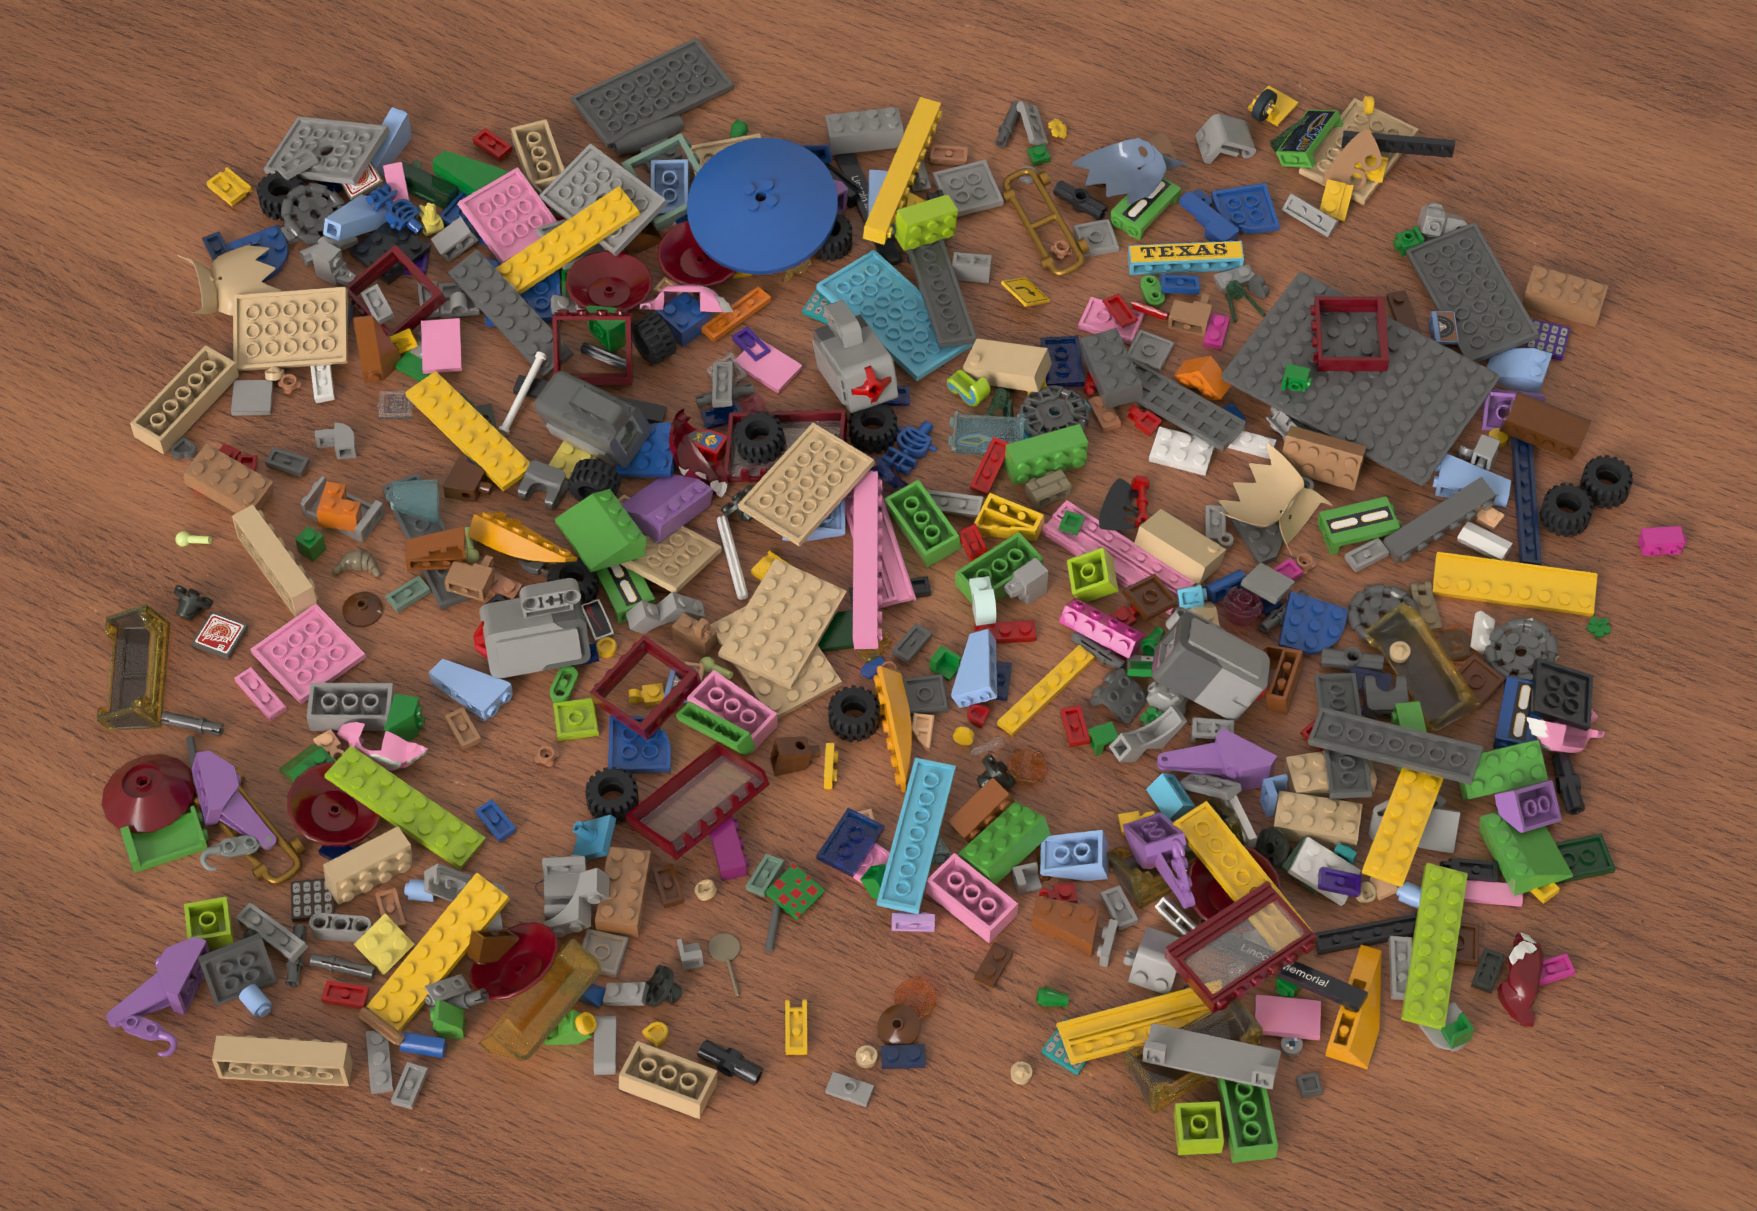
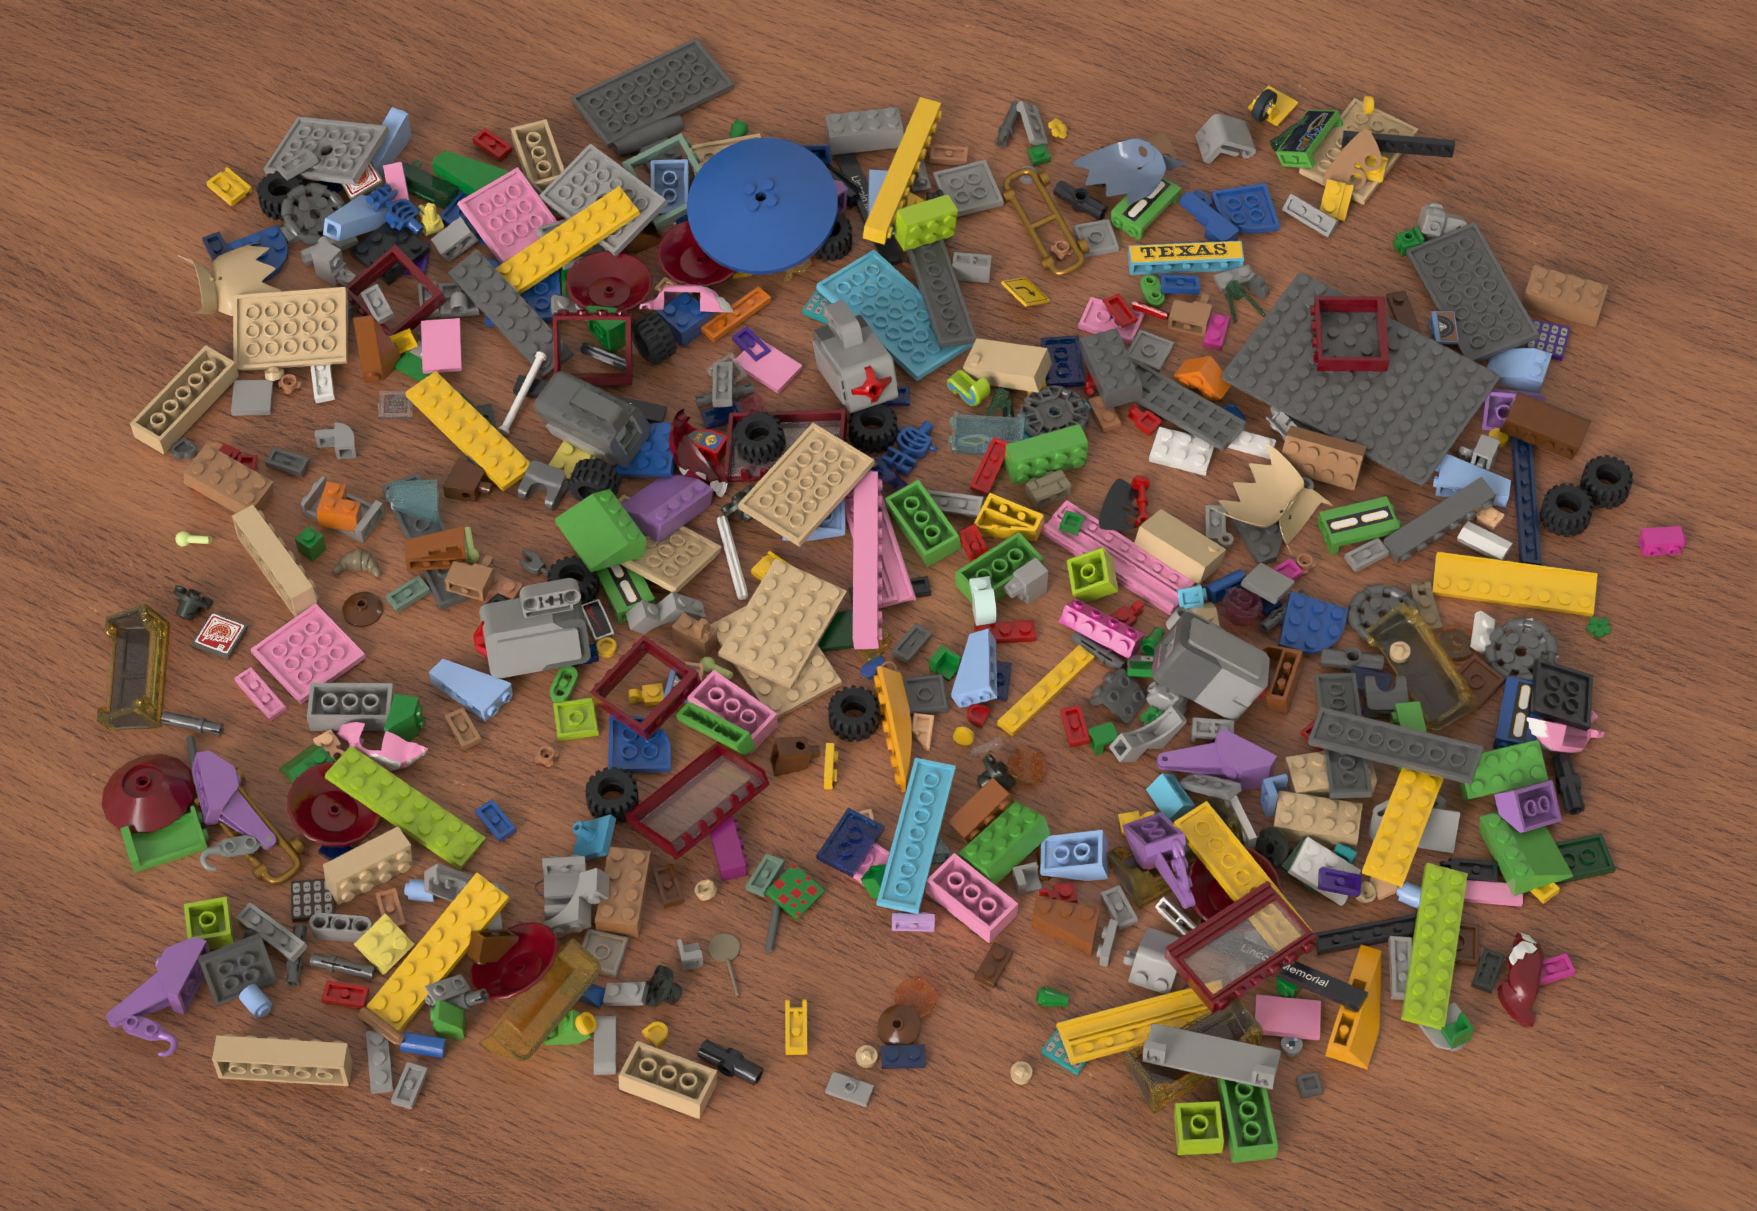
light orange wedge [468,511,577,562] -> none
reddish brown plate [1122,574,1179,621] -> none
green brick [1281,363,1312,392] -> none

